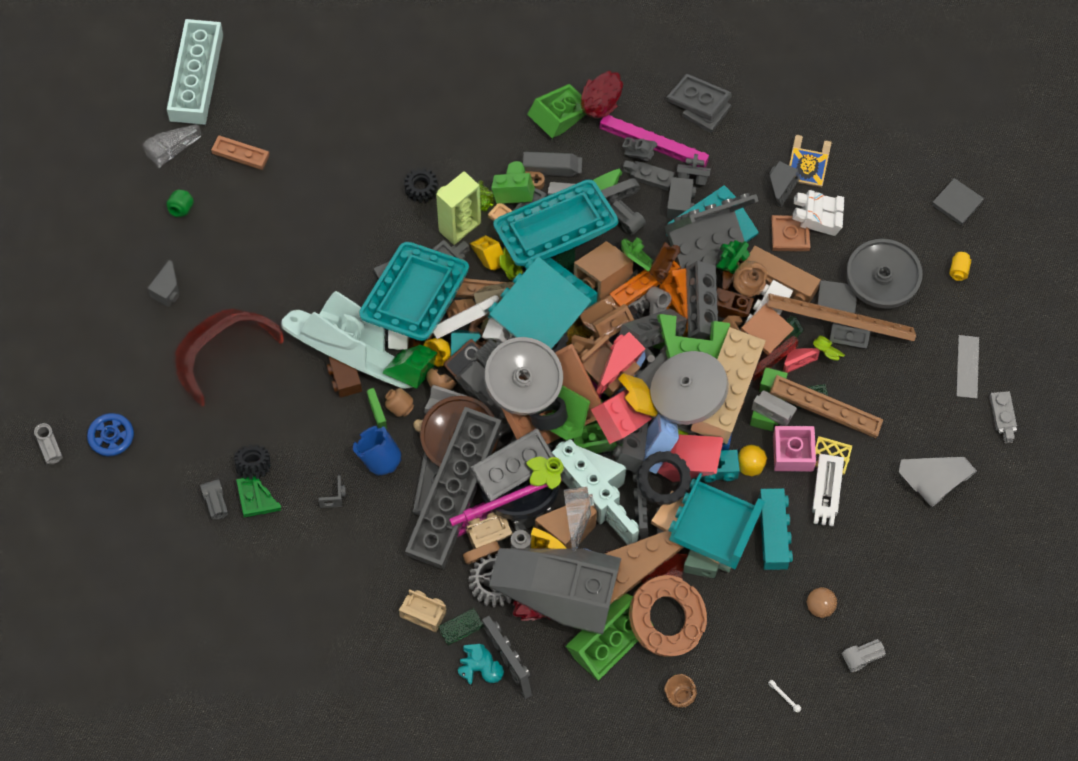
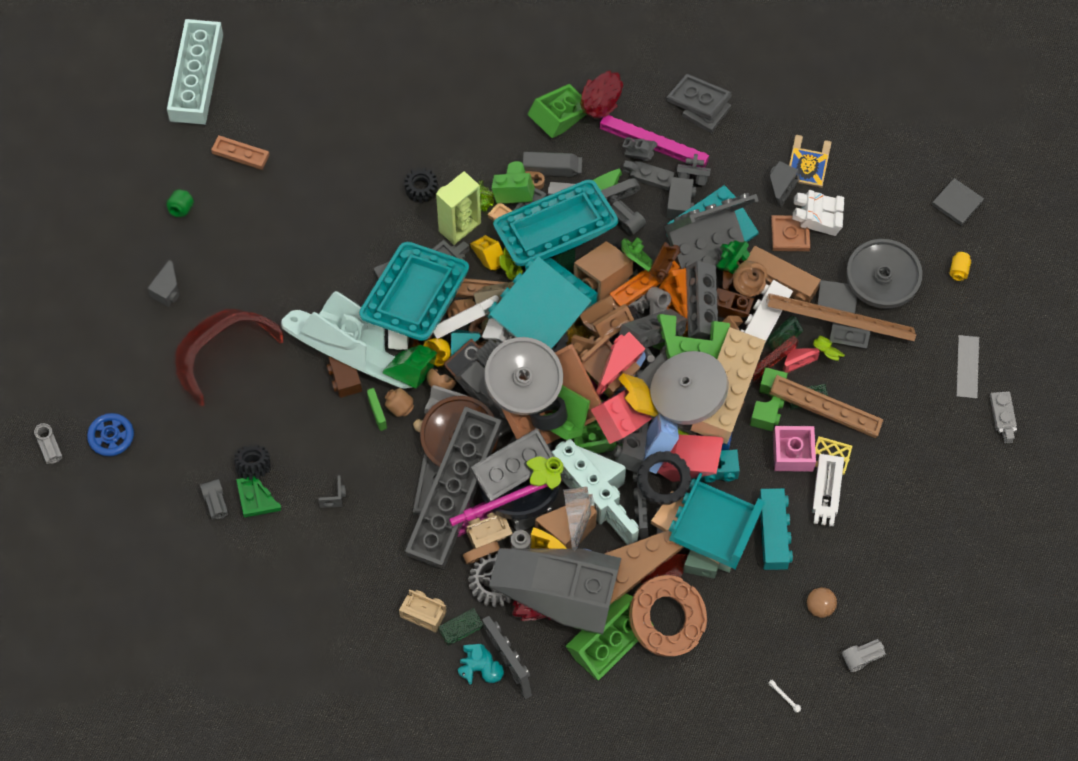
clear slope [143,124,201,168] -> none
blue cylinder [353,426,401,475] -> none
medium nougat hair [664,674,697,708] -> none
yellow hair [738,445,767,476] -> none
nougat tile [740,303,794,355] -> none
light grey panel [752,391,797,426] -> none
light grey panel [899,457,977,507] -> none

